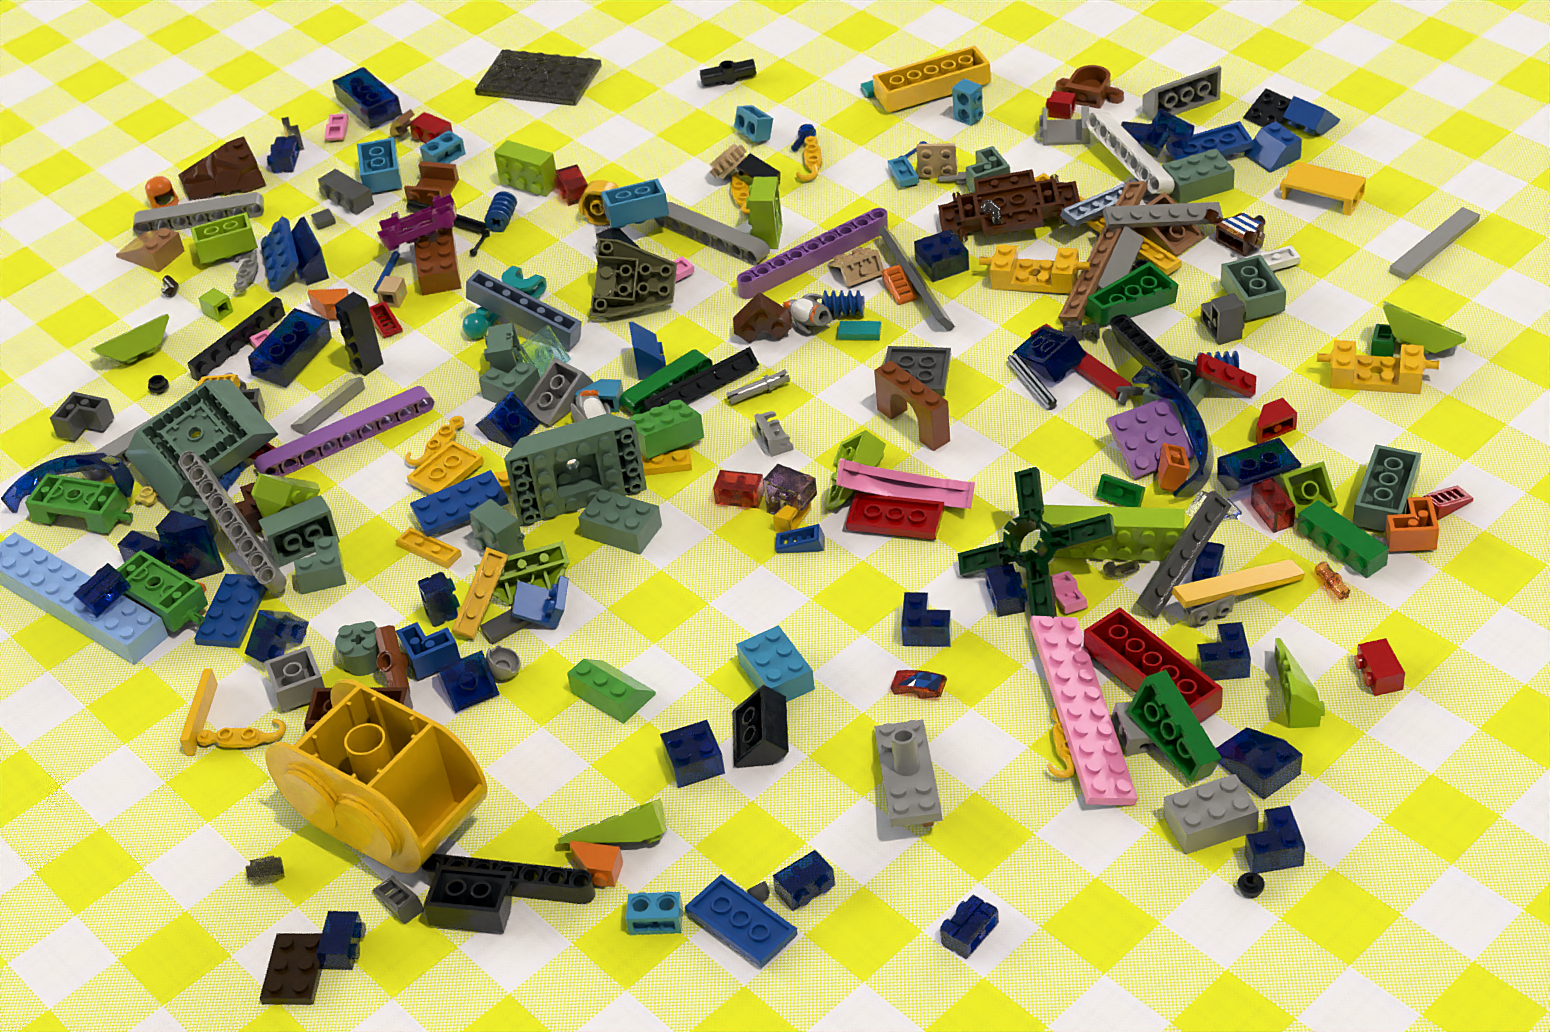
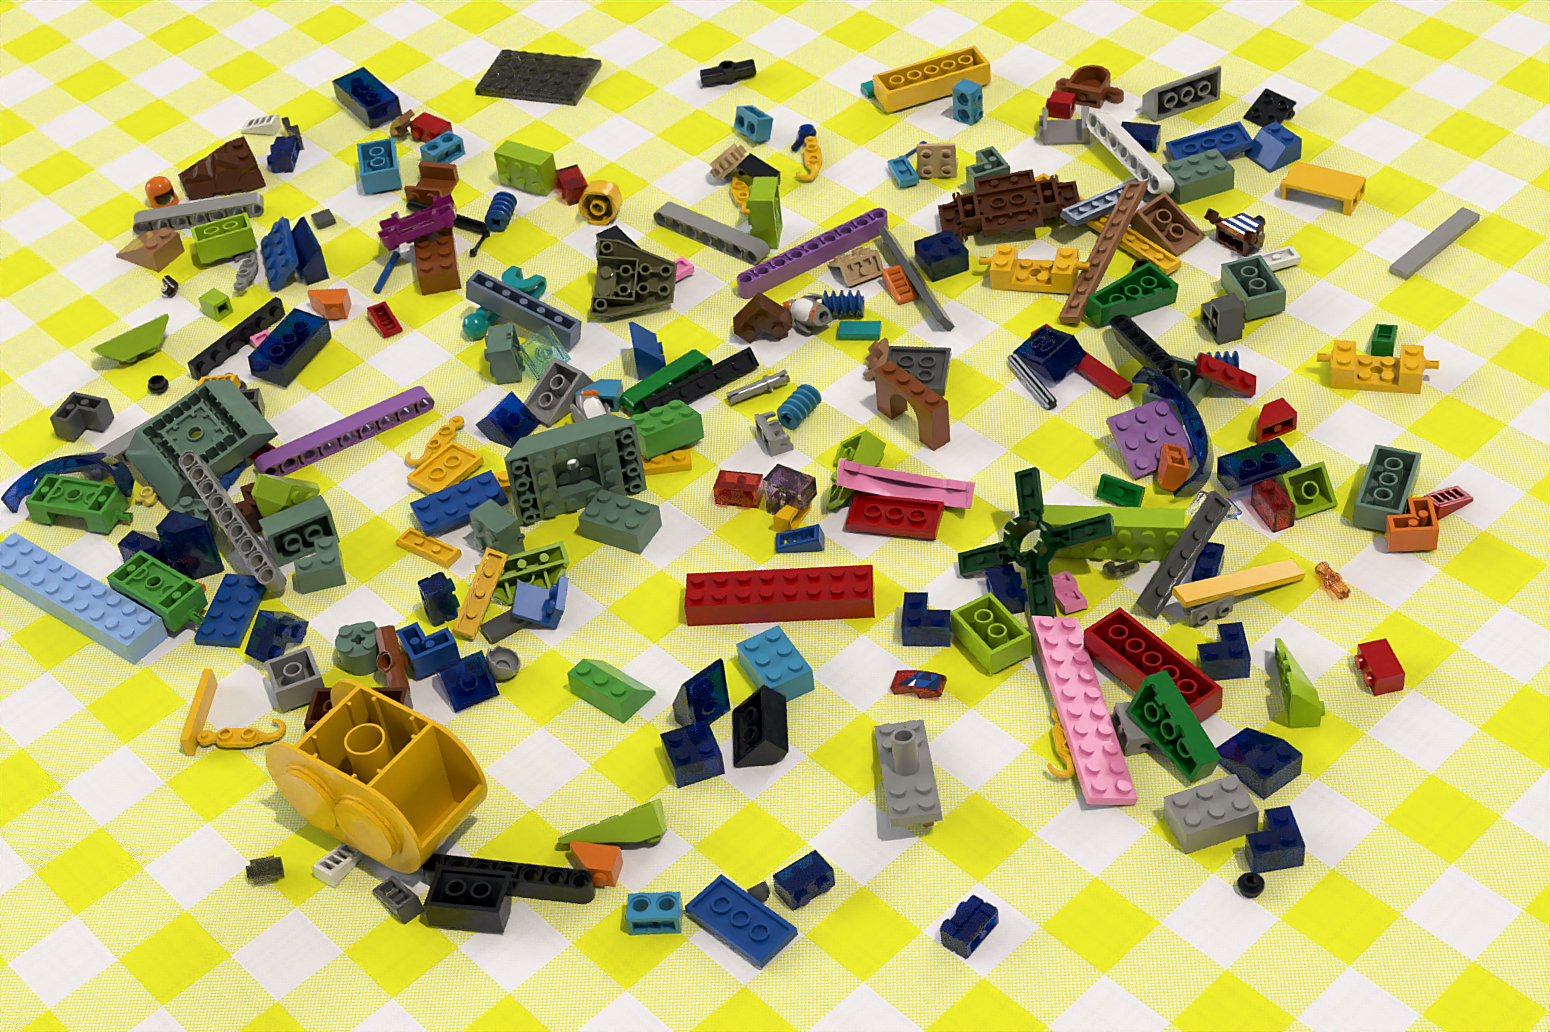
clear blue brick [73,563,131,618] -> none
dark brown plate [259,933,329,1005] -> none
light grey slope [290,377,365,435] -> none
clear blue brick [316,911,366,970] -> none
dark grey brick [318,168,374,215] -> none
bright pink slope [325,114,349,141] -> none
black brick [334,292,384,376] -> none
tan brick [377,276,407,308] -> none
sand green brick [479,361,540,411] -> none
dark azure brick [601,178,670,228] -> none
light grey axle [938,172,966,184] -> none
clear smoke arm [981,200,1002,224] -> none
dark grey piece [1063,320,1100,341] -> none
light grey slope [1098,226,1144,291] -> none
light grey plate [1103,202,1223,229] -> none
dark grey bar [1116,386,1146,405] -> none
clear blue brick [1140,109,1195,158] -> none
blue slope [1283,96,1340,136] -> none
green brick [1297,500,1389,578] -> none
lime wedge [1382,301,1467,354] -> none
none -> white slope [241,114,281,135]
none -> white slope [312,843,365,888]
none -> slope [672,658,731,736]
none -> red brick [684,564,875,626]
none -> dark azure piece [777,384,822,430]
none -> medium nougat slope [864,337,889,381]
none -> lime brick [950,592,1032,675]

